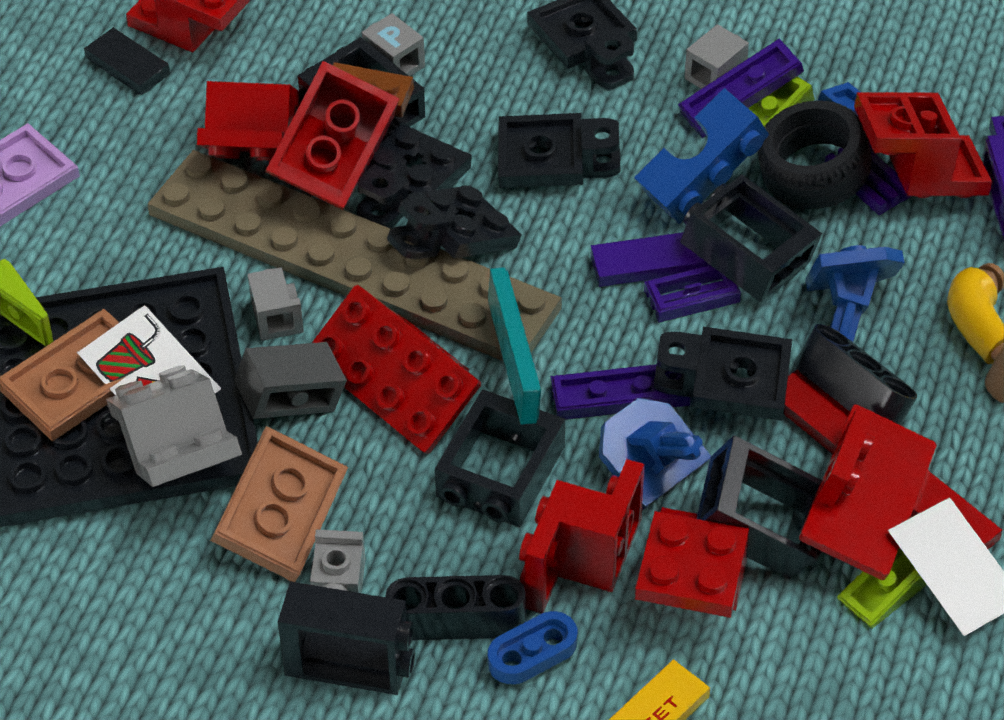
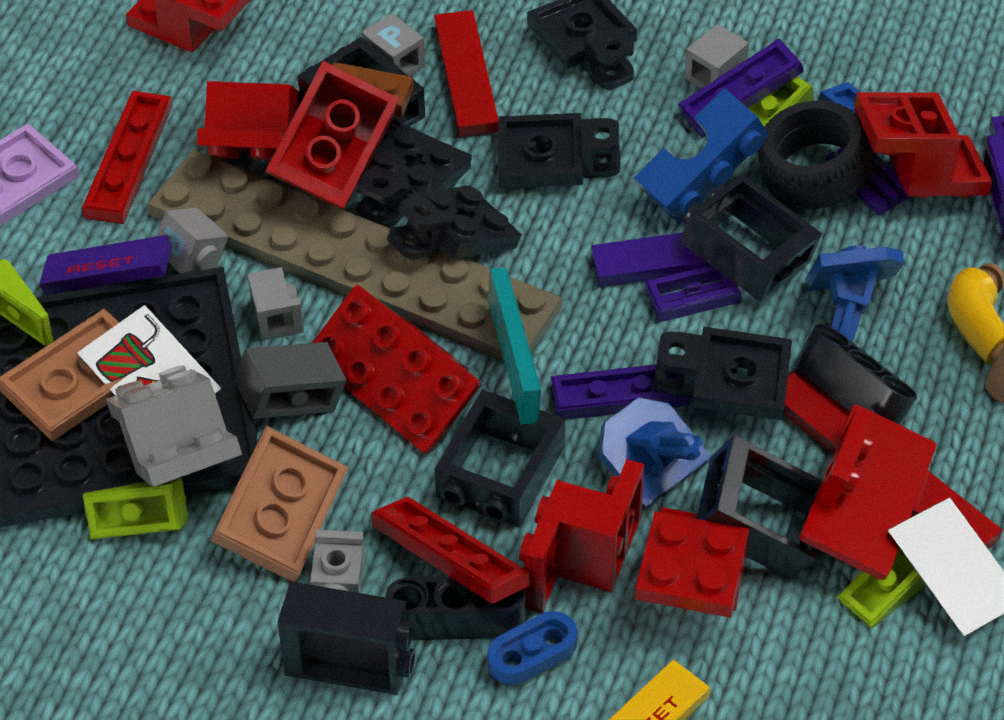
black tile [84,27,170,95] -> none
none -> dark purple tile [39,235,172,295]
none -> red tile [82,91,172,224]
none -> lime slope [83,477,188,540]
none -> light grey brick [156,208,229,274]
none -> red tile [371,496,529,604]
none -> red tile [434,10,499,137]

